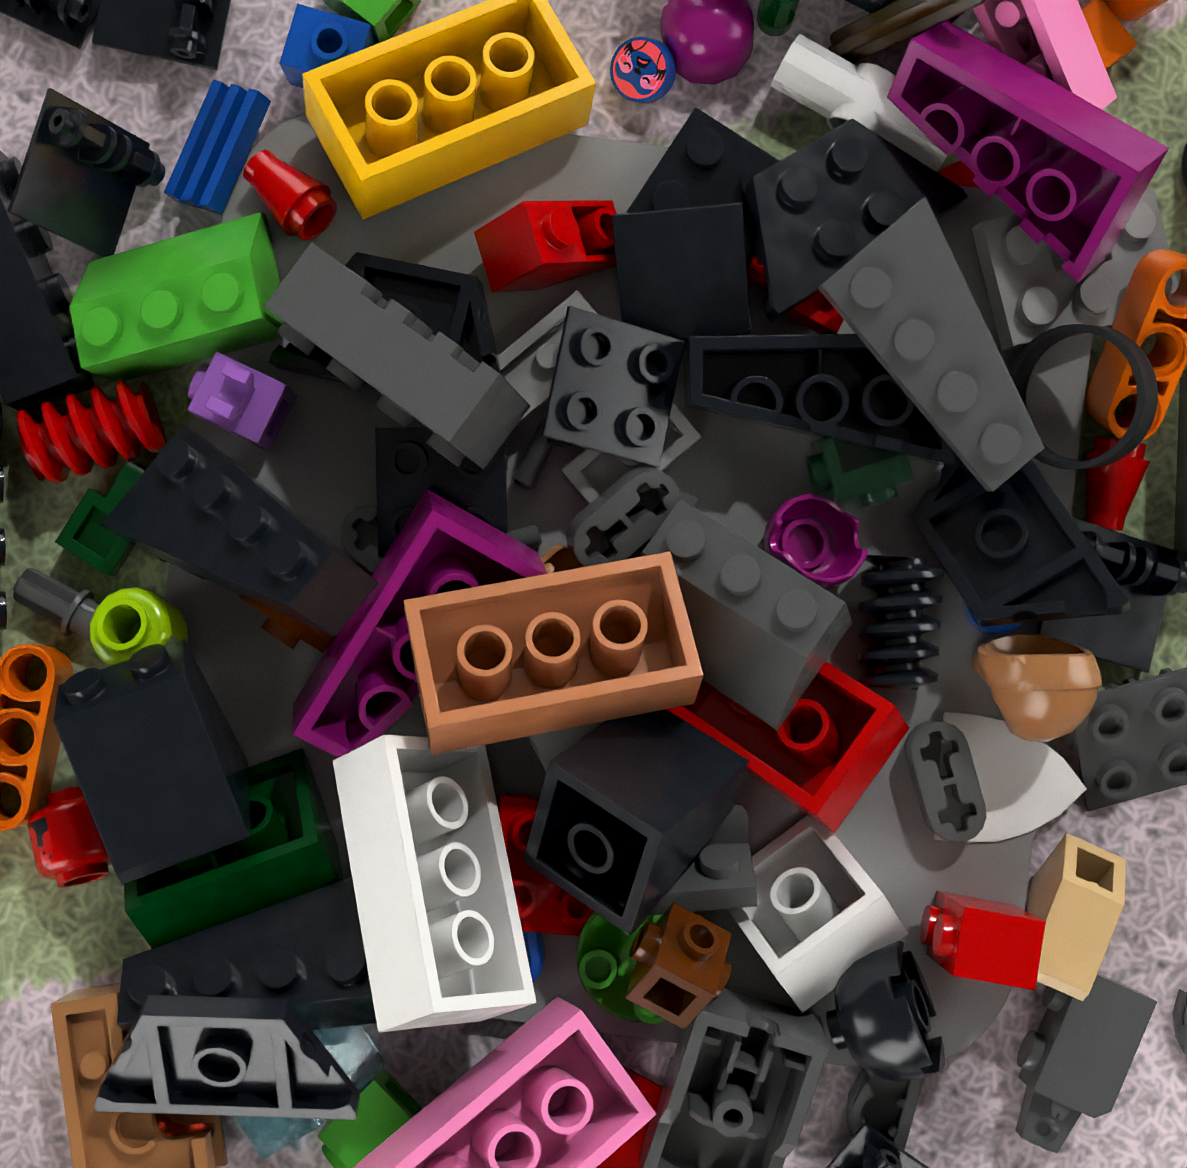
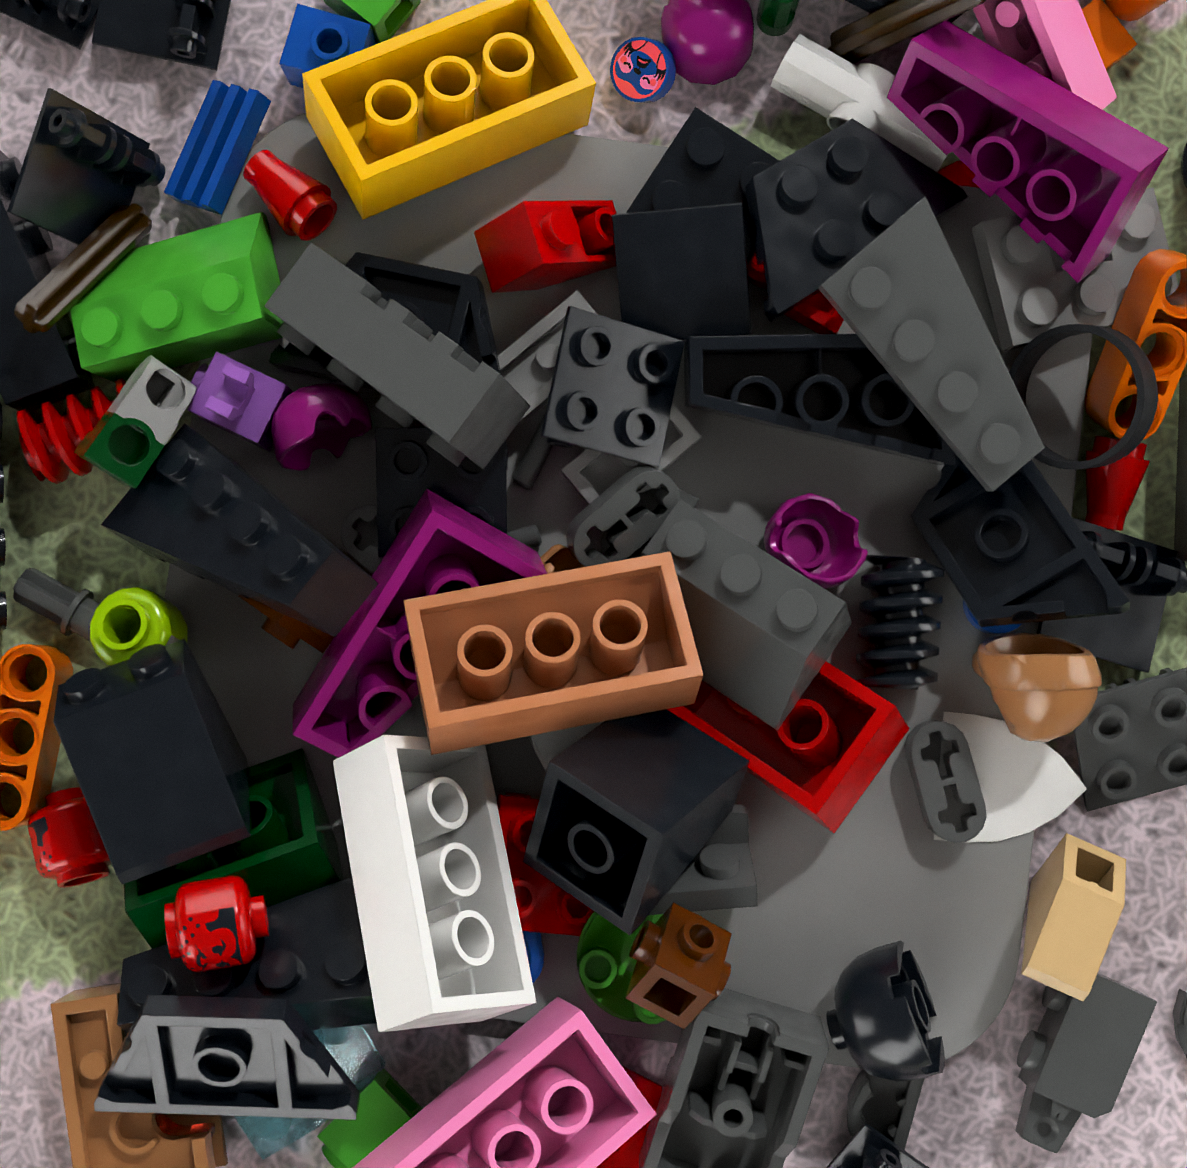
dark green plate [55,460,147,576] -> none
white slope [727,815,908,1013] -> none
clear green bracket [806,437,914,507] -> none
red brick [920,891,1046,990] -> none
none -> dark brown axle [14,203,152,334]
none -> leg [73,355,197,489]
none -> red head [164,875,269,972]
none -> magenta hair [272,383,373,471]

